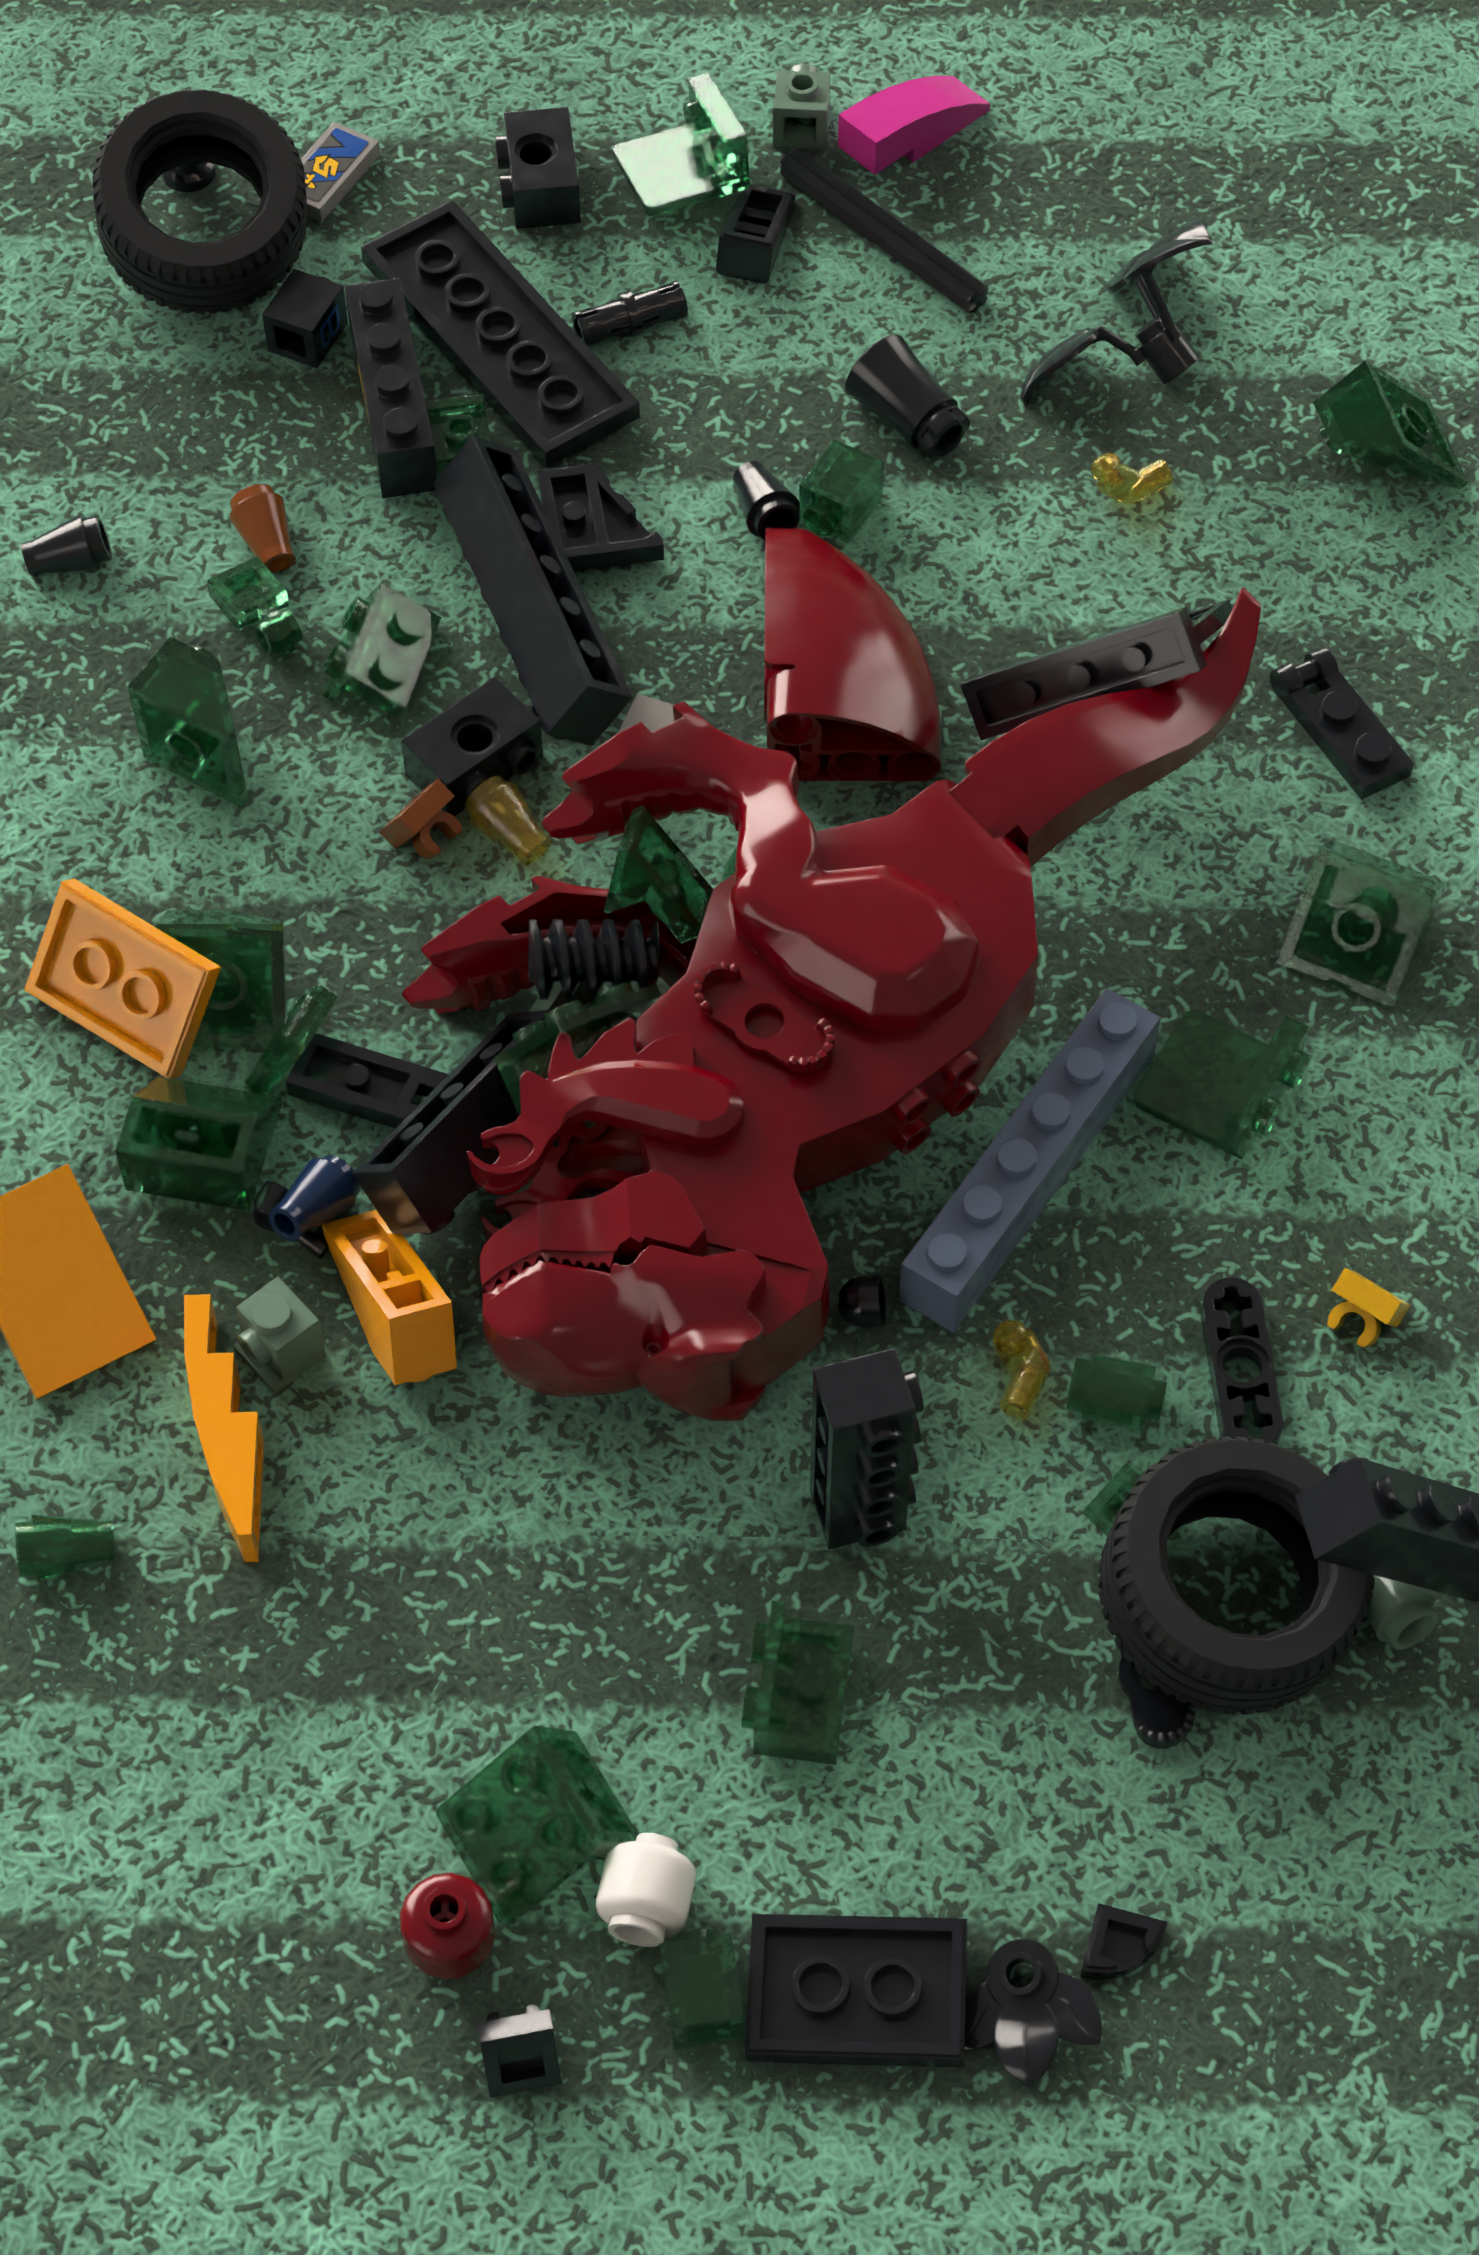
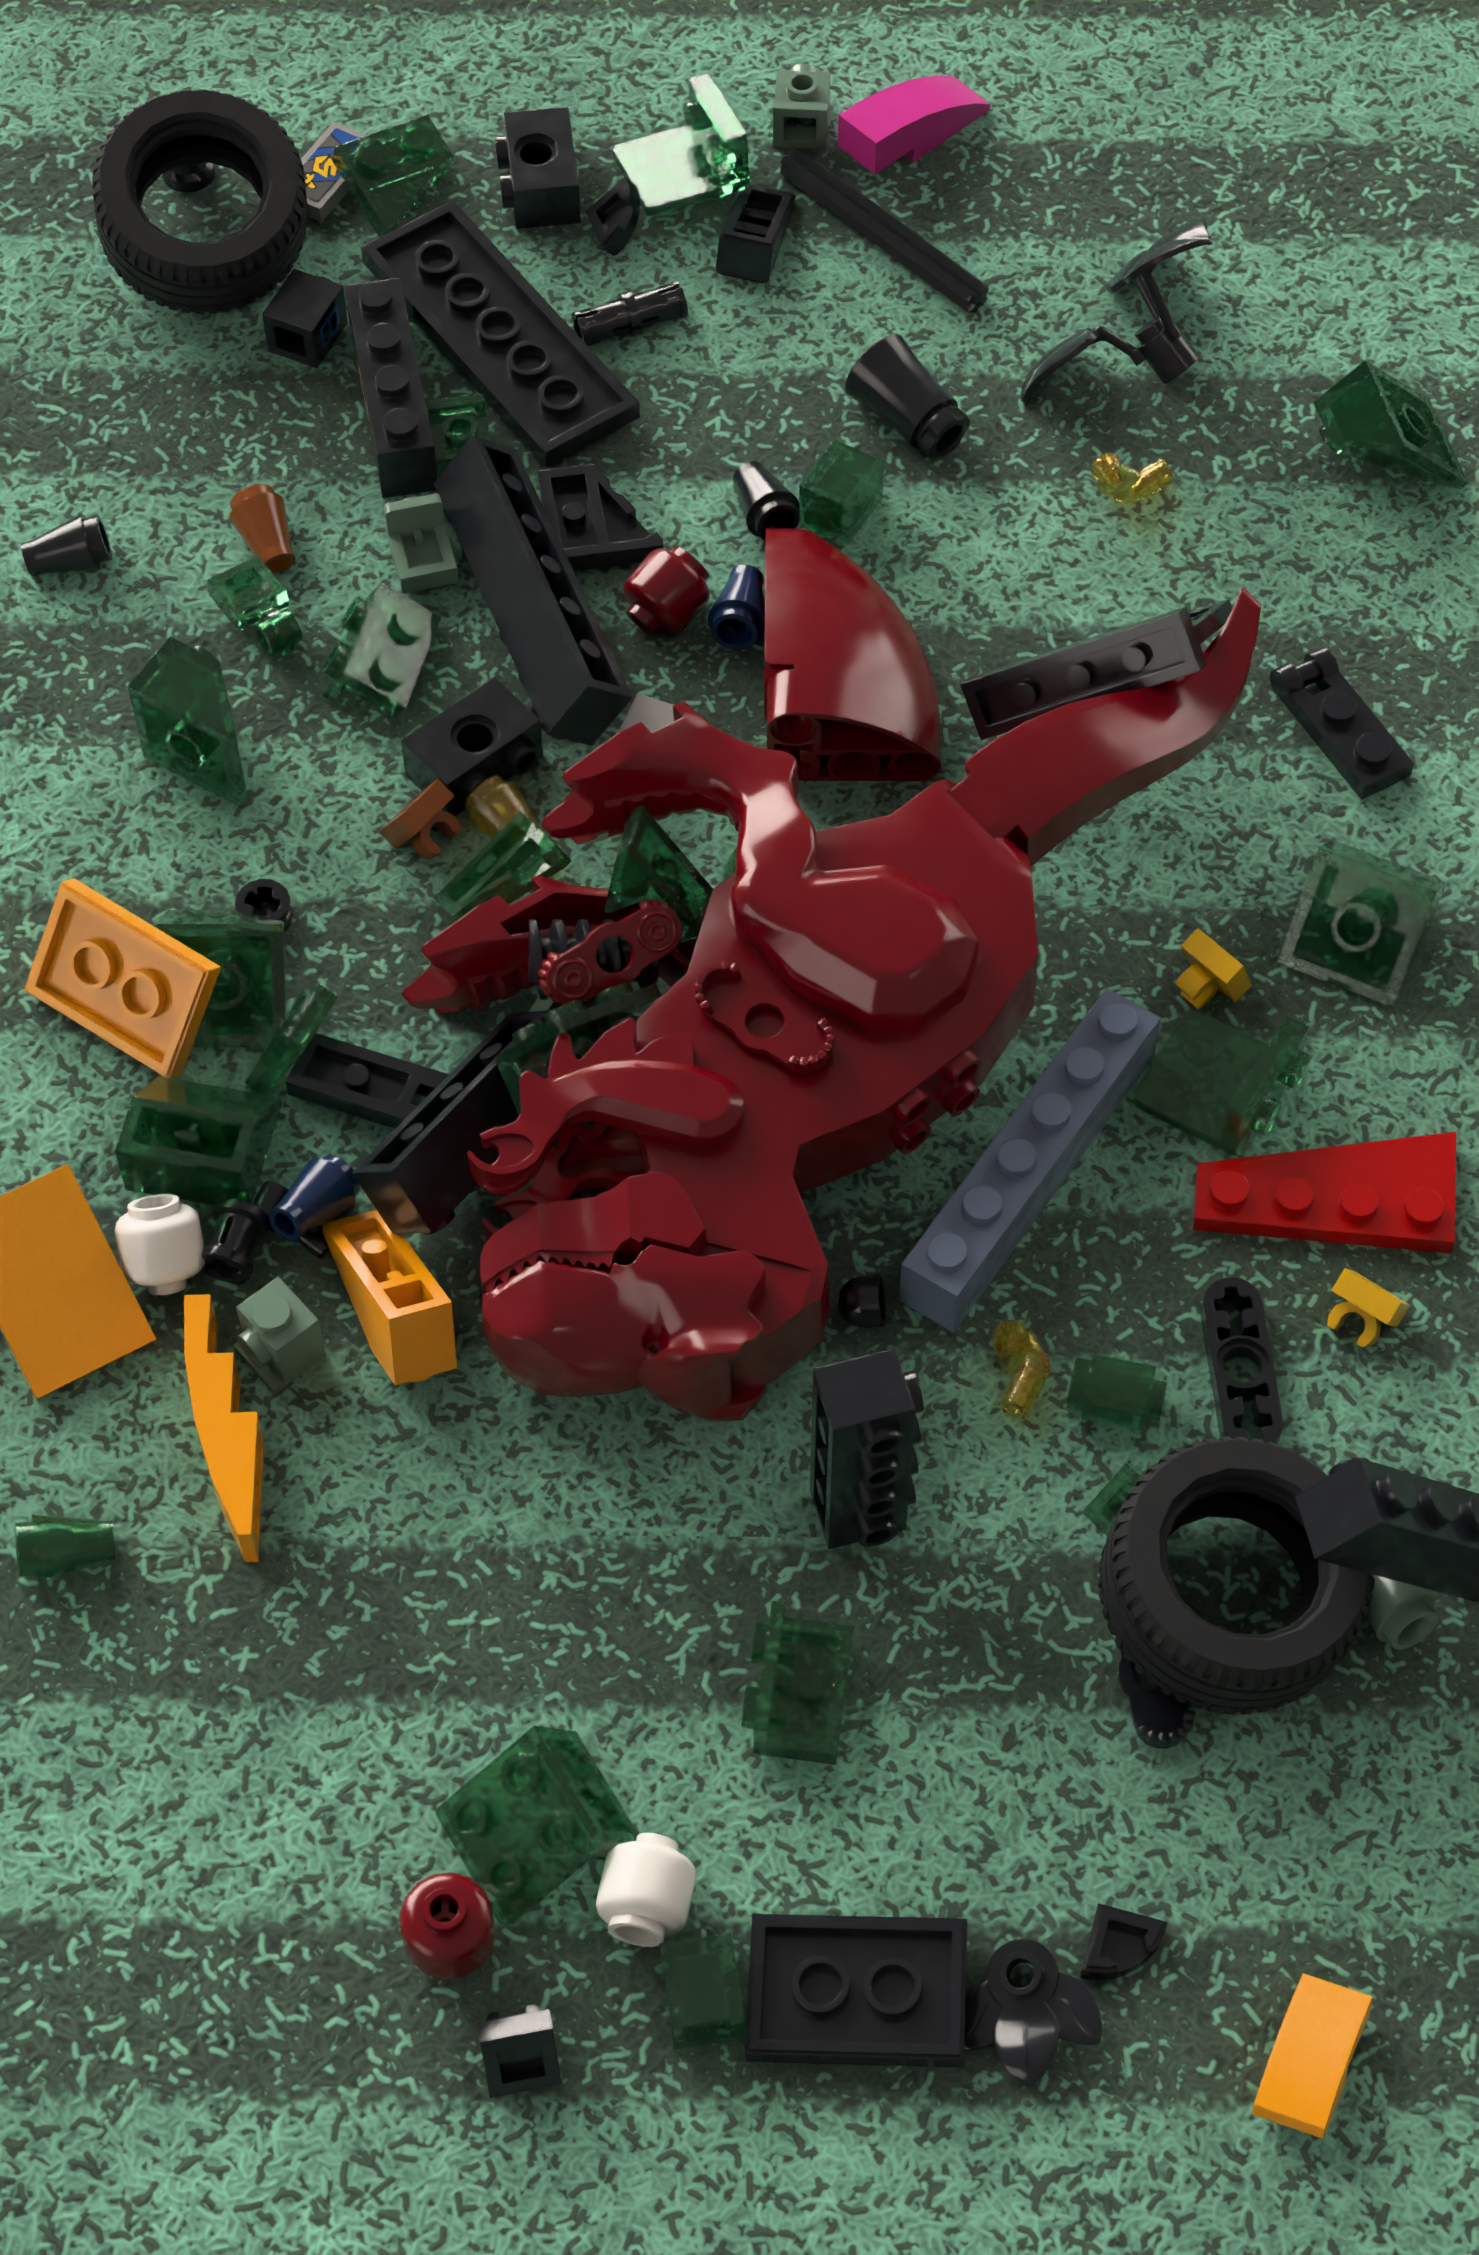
none -> white head [115,1194,205,1295]
none -> black bush [201,1199,270,1284]
none -> black bush [235,879,293,940]
none -> clear green wing [331,114,454,237]
none -> sand green bracket [383,493,459,594]
none -> clear green wing [434,811,572,921]
none -> dark red piece [538,899,682,1005]
none -> black tile [585,177,641,256]
none -> dark red head [623,546,710,635]
none -> dark blue cone [708,565,765,650]
none -> yellow tile [1175,928,1252,1010]
none -> red wing [1193,1132,1456,1254]
none -> light orange slope [1252,1973,1373,2139]

